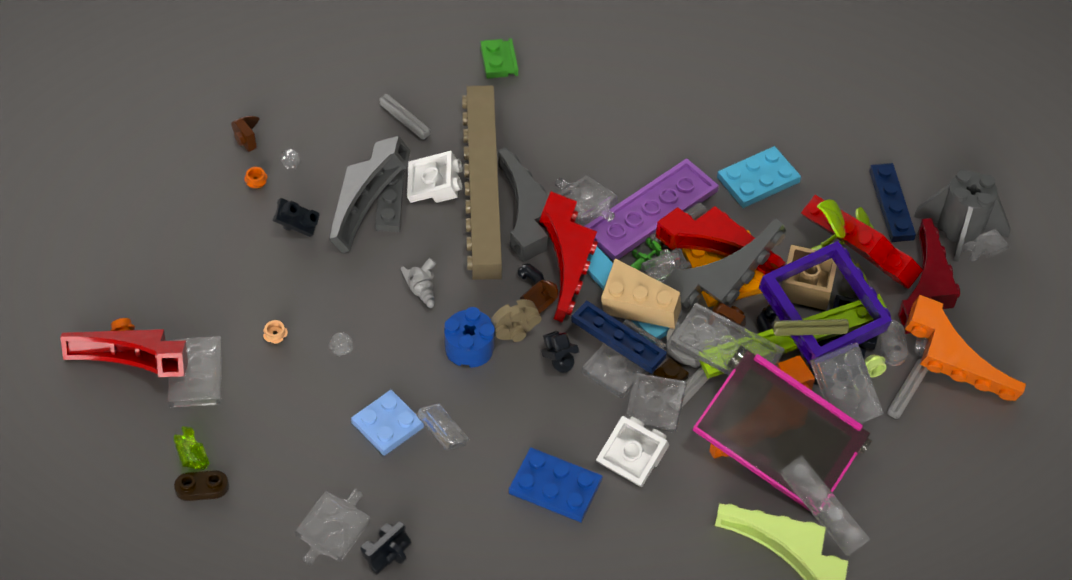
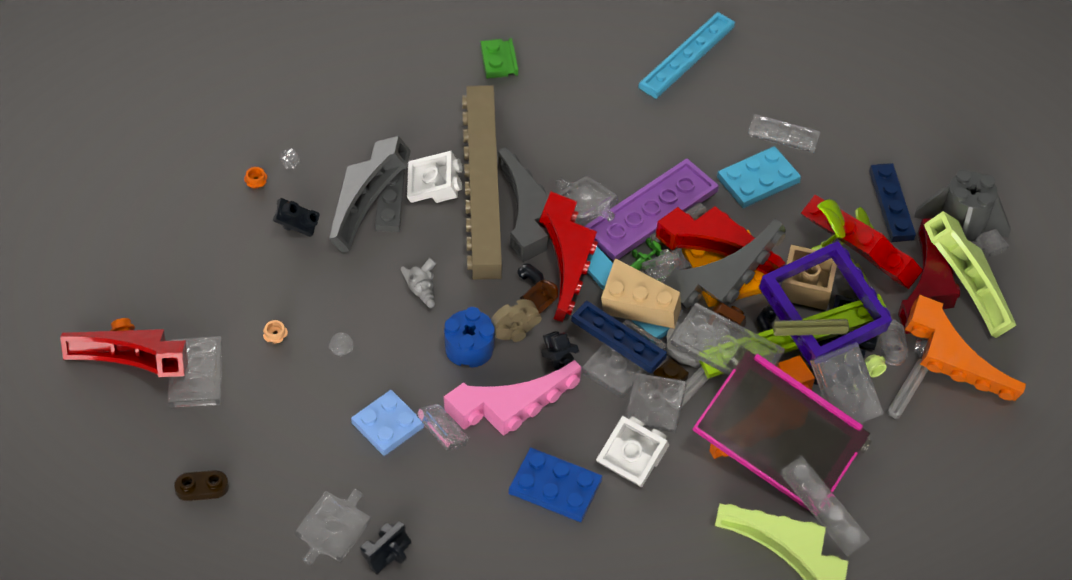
clear neon green plate [174,426,210,470] -> none
reddish brown plate [231,116,260,152] -> none
light grey axle [379,94,431,140] -> none
none -> bright pink arch [444,360,581,436]
none -> medium azure tile [639,12,735,99]
none -> clear plate [748,114,820,153]
none -> yellowish green arch [924,211,1016,338]

